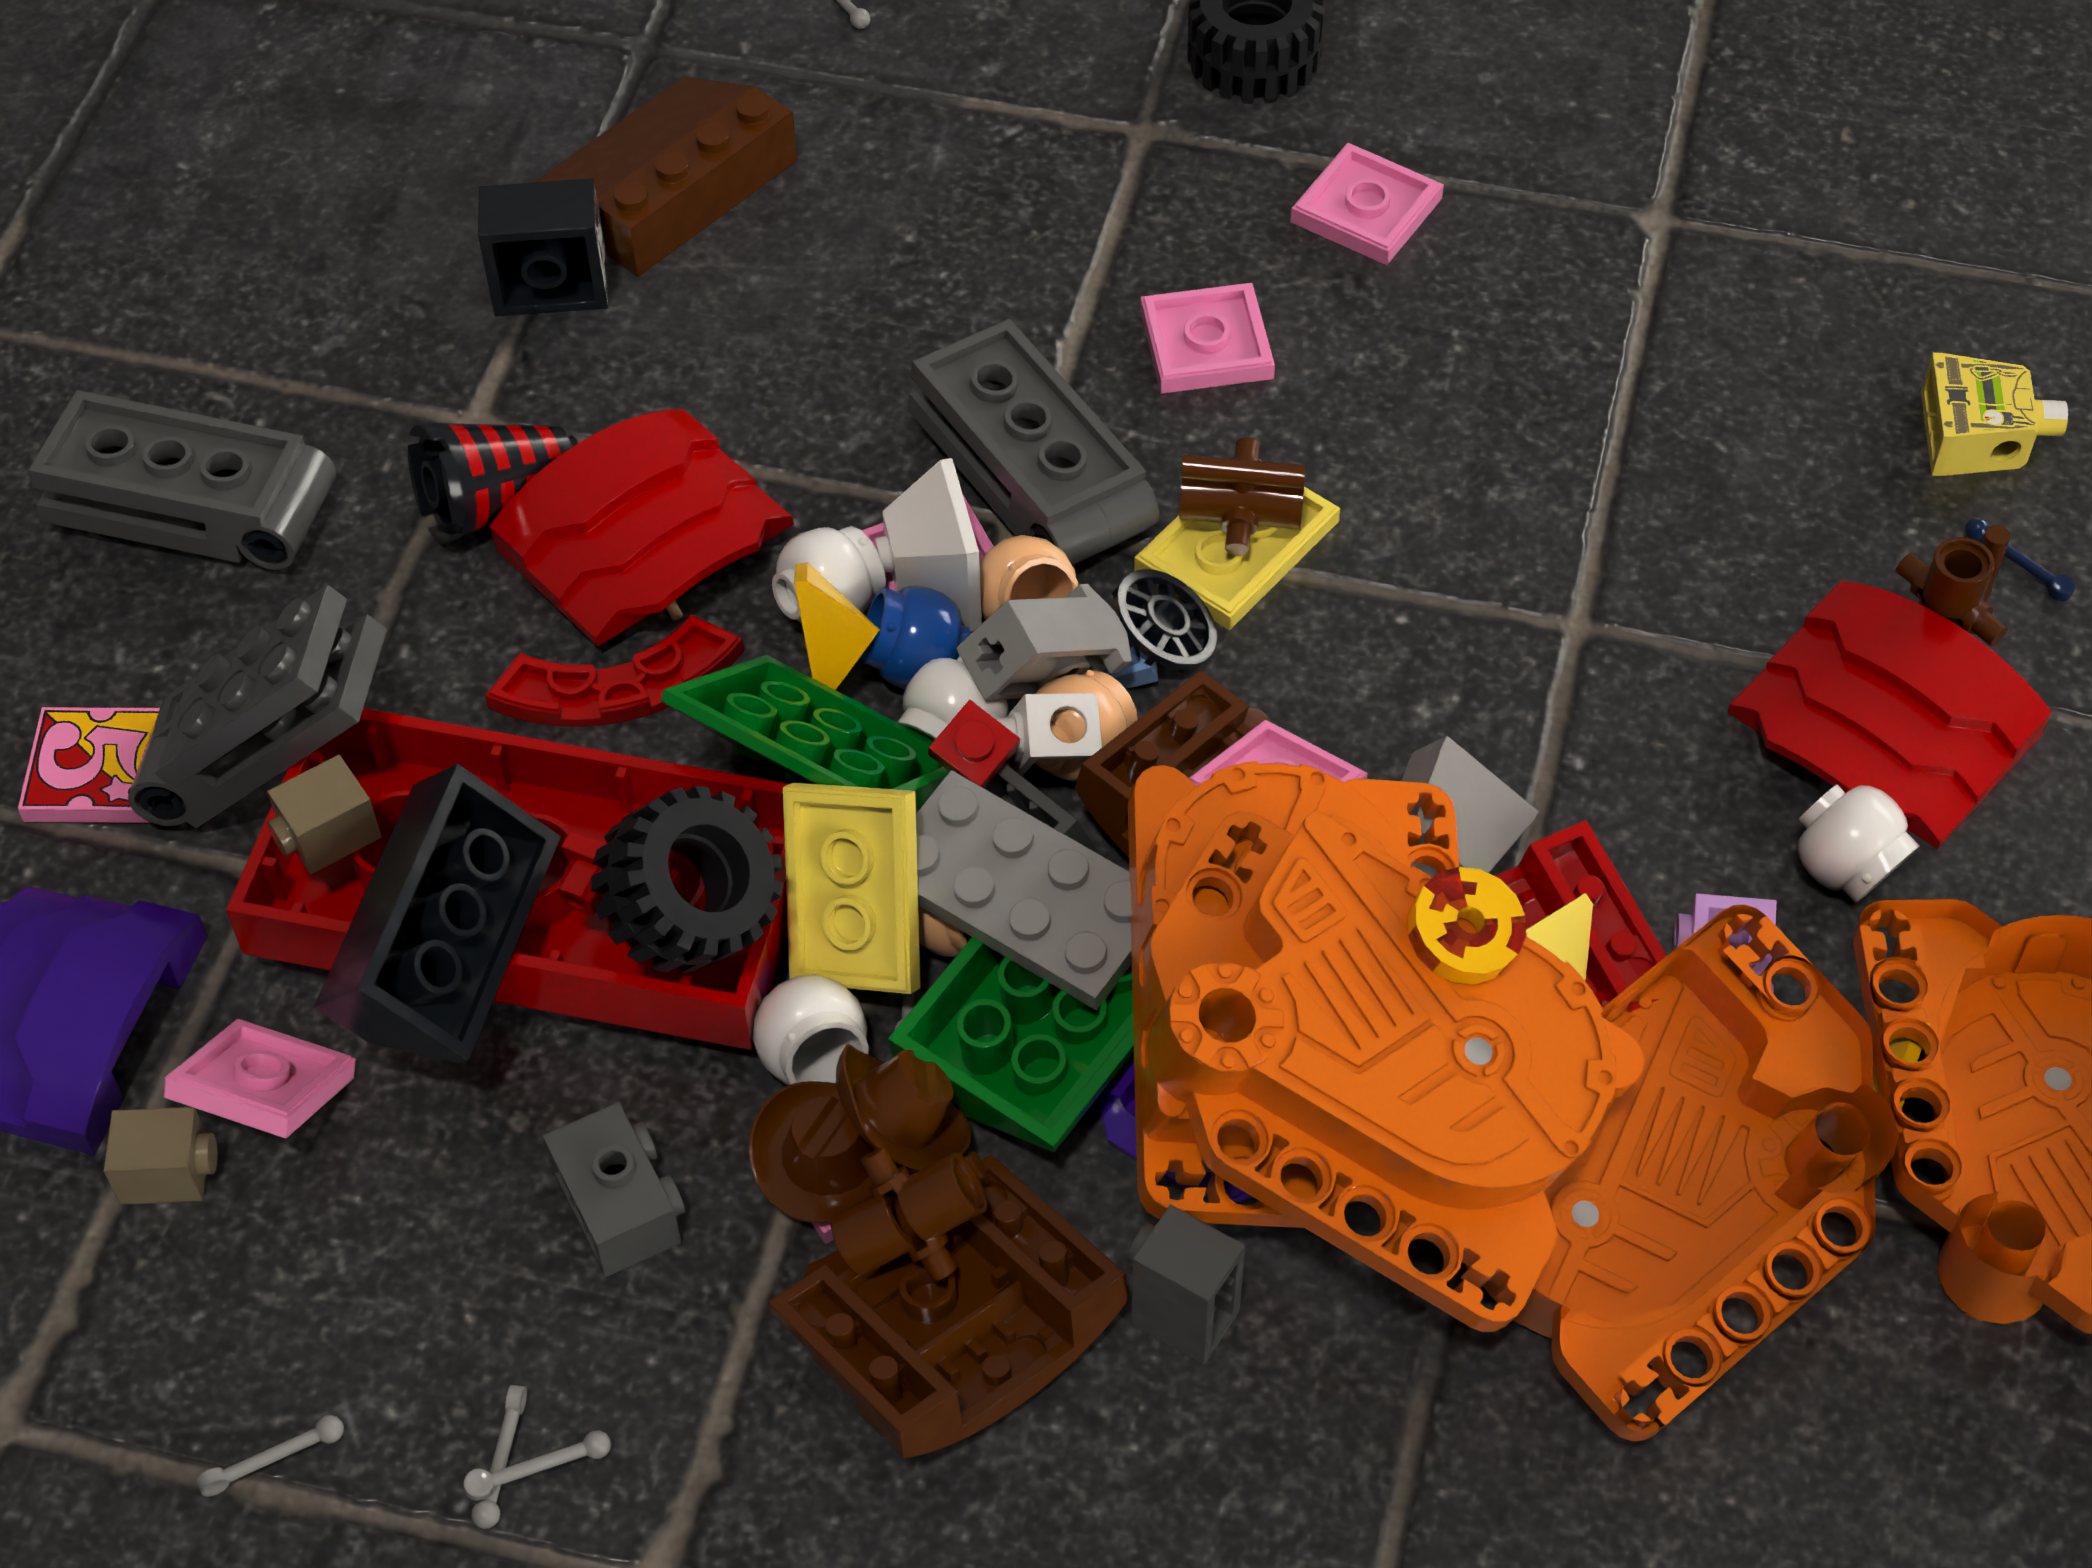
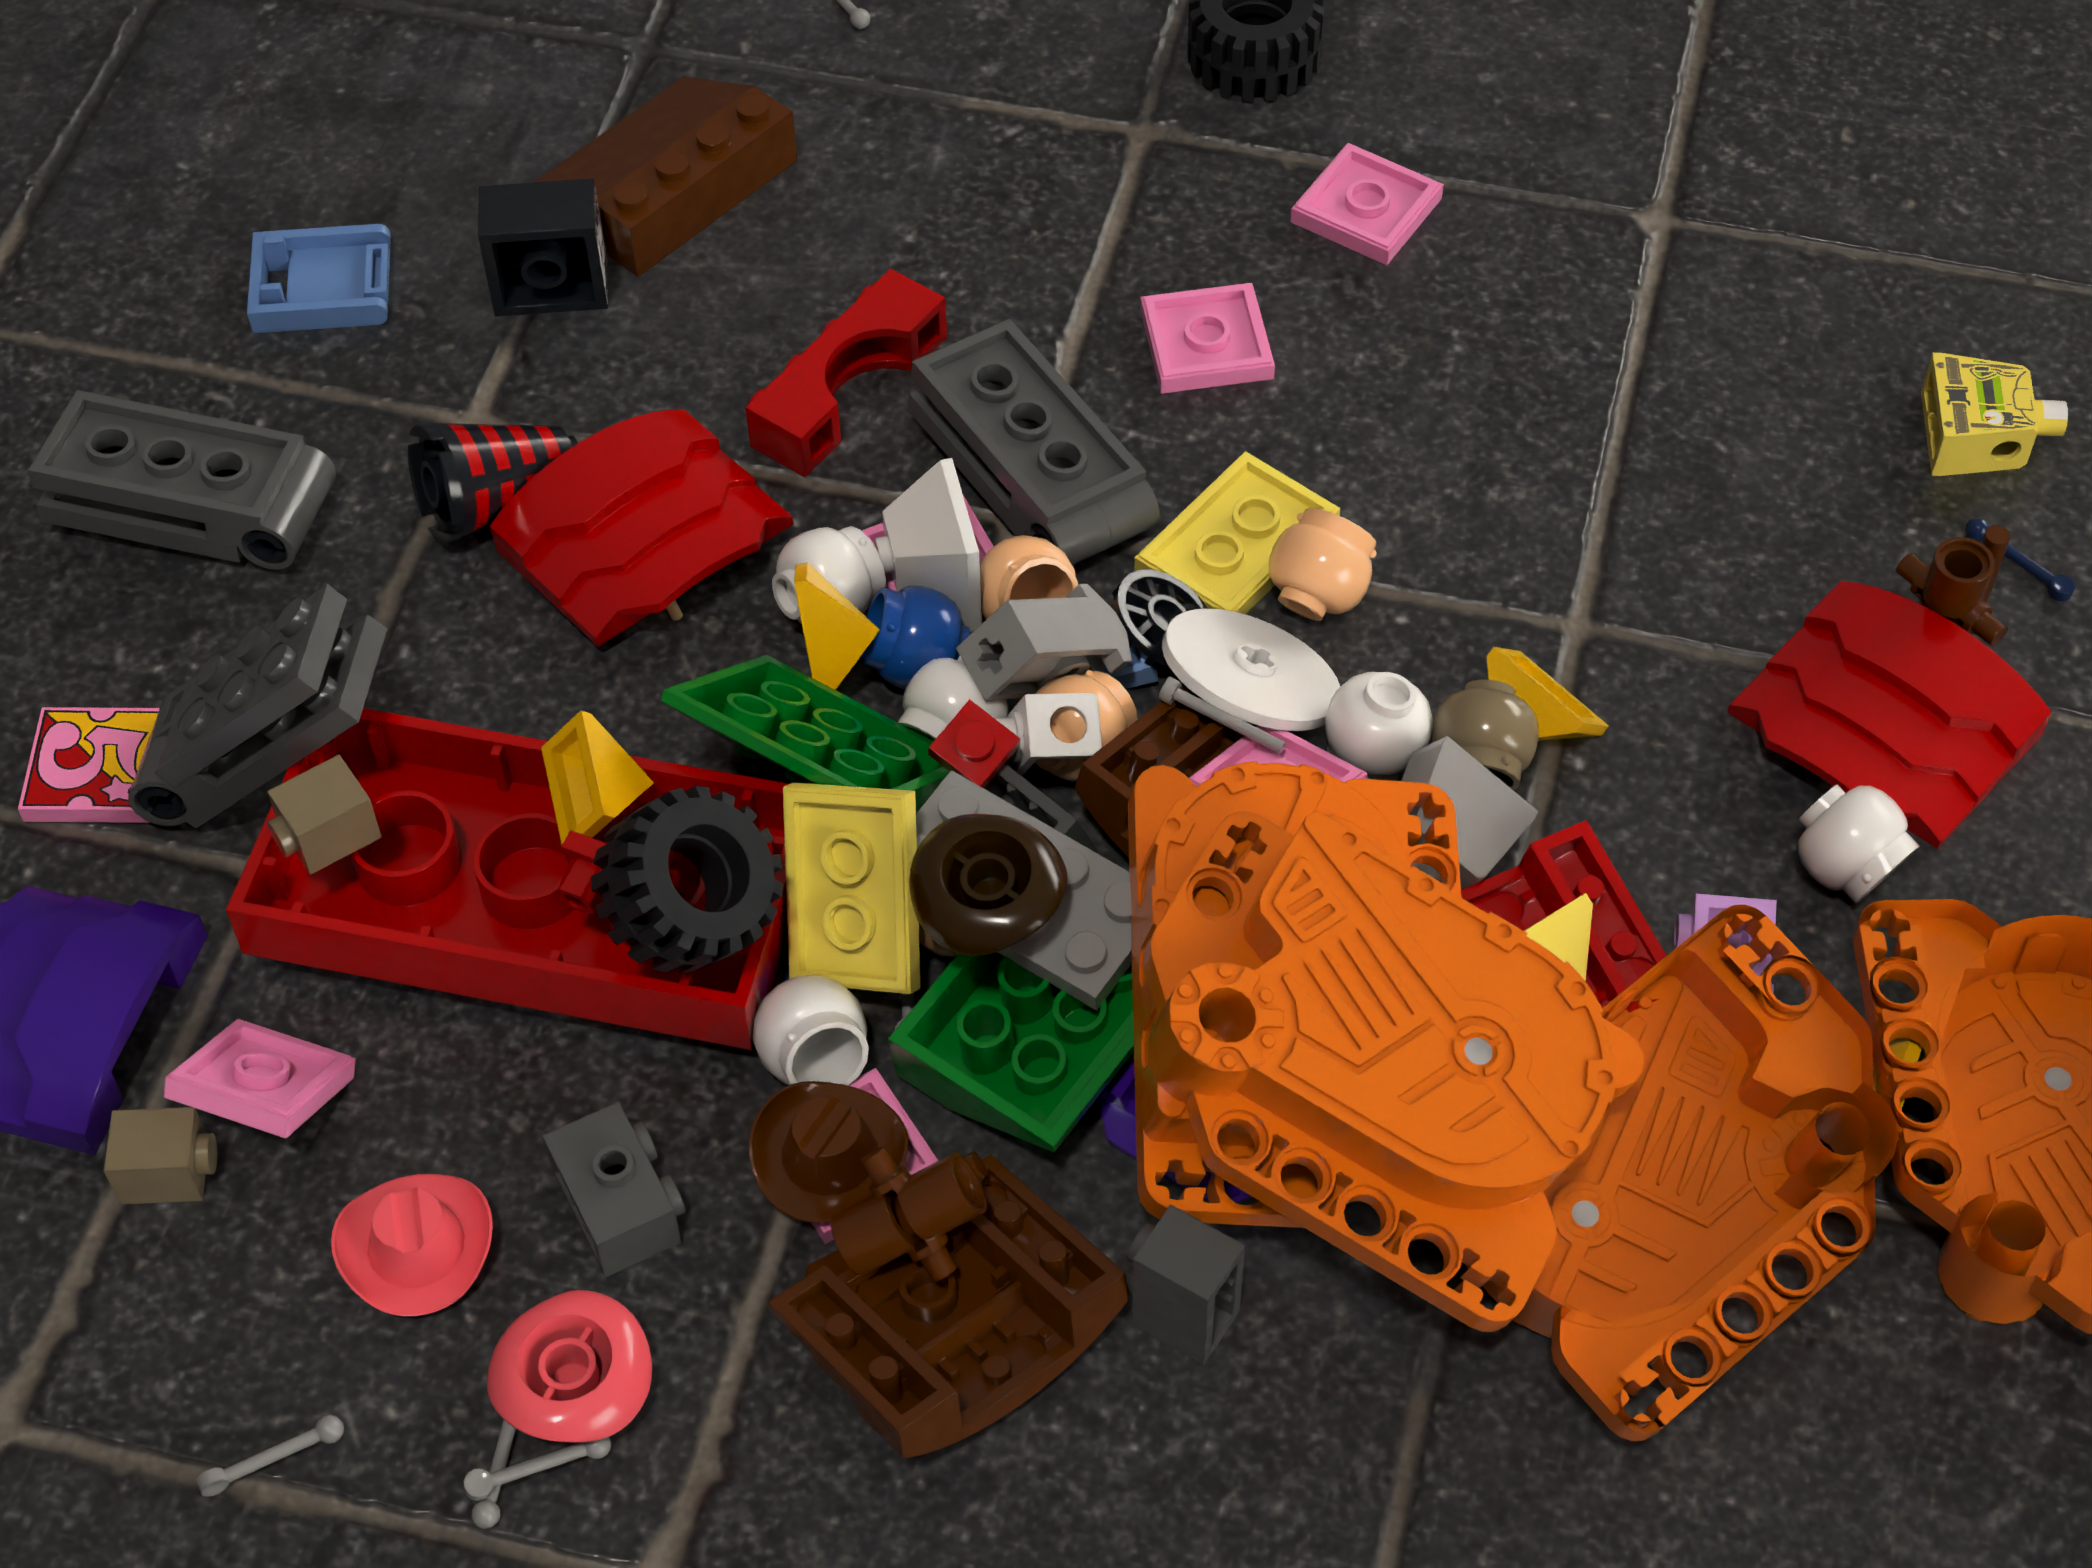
black slope [314,763,561,1064] -> none
red tile [485,615,744,727] -> none
reddish brown hat [836,1044,971,1171] -> none
reddish brown pin [1179,438,1306,555] -> none
yellow piece [1408,867,1526,985] -> none
none -> medium blue container [247,224,391,333]
none -> coral hat [331,1174,493,1316]
none -> coral hat [487,1290,652,1443]
none -> yellow slope [541,710,654,844]
none -> red arch [745,268,947,478]
none -> dark brown hat [909,814,1067,956]
none -> light grey piece [1158,677,1286,754]
none -> white piece [1162,608,1340,731]
none -> light nougat piece [1269,507,1377,621]
none -> white piece [1325,672,1433,781]
none -> dark tan piece [1431,680,1539,791]
none -> yellow slope [1486,647,1609,741]

